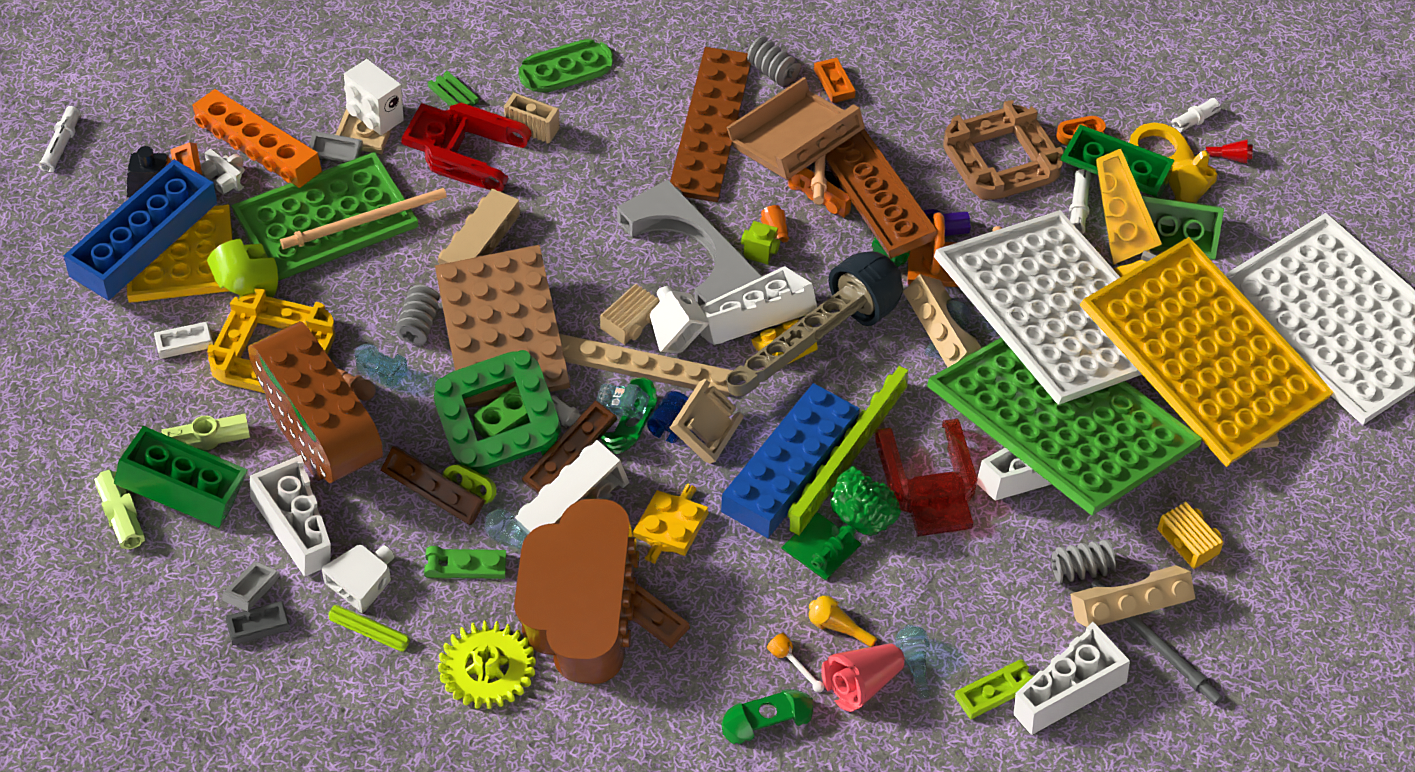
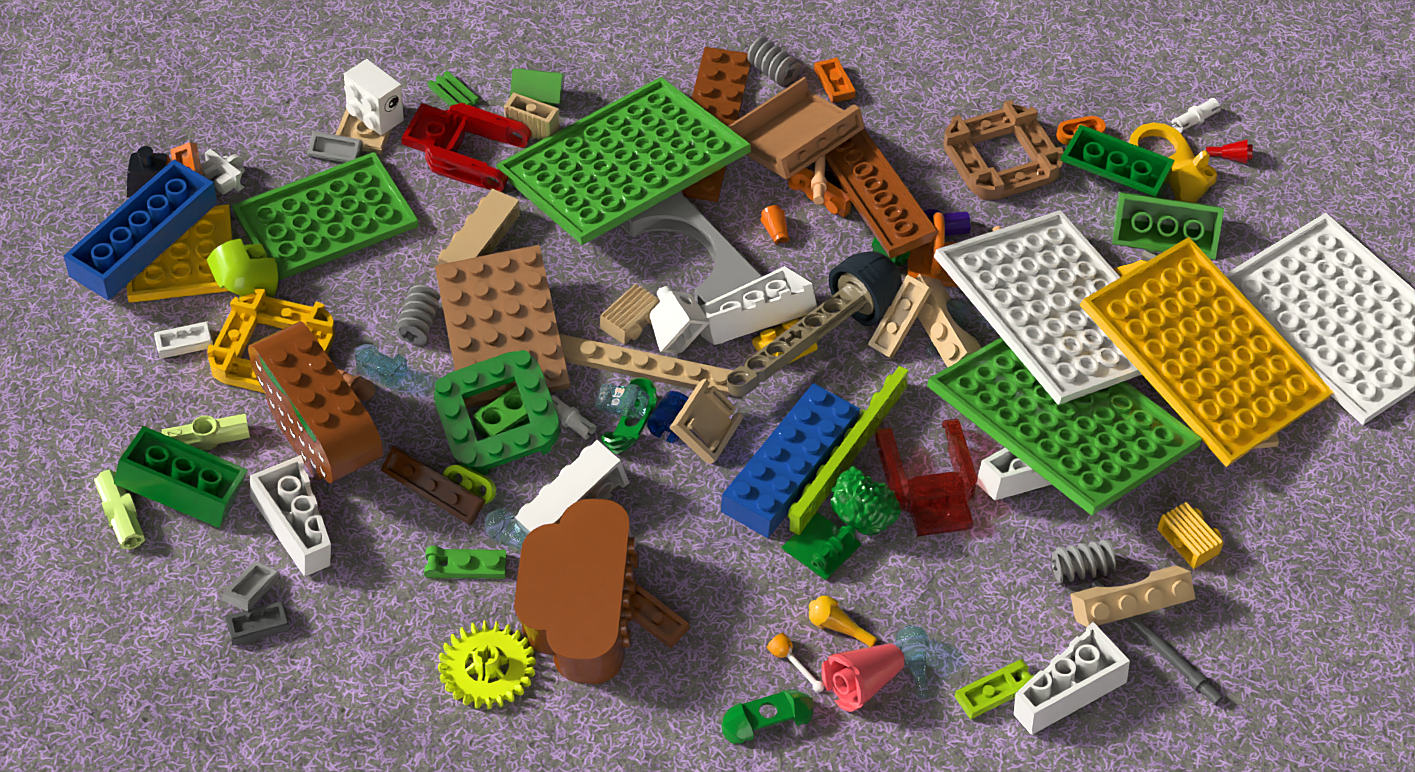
white pin [39,106,82,172] -> none
orange brick [192,89,322,188] -> none
light nougat bar [280,188,447,250] -> none
white torso [321,545,394,614] -> none
lime axle [329,605,410,651] -> none
bright green tile [519,39,613,93] -> none
reddish brown tile [522,400,617,494] -> none
yellow plate [633,484,709,564] -> none
lime brick [741,221,781,265] -> none
white pin [1069,169,1091,234] -> none
yellow wing [1096,149,1162,265] -> none
none -> bright green plate [496,77,751,245]
none -> bright green brick [510,68,565,107]
none -> tan plate [868,275,932,358]

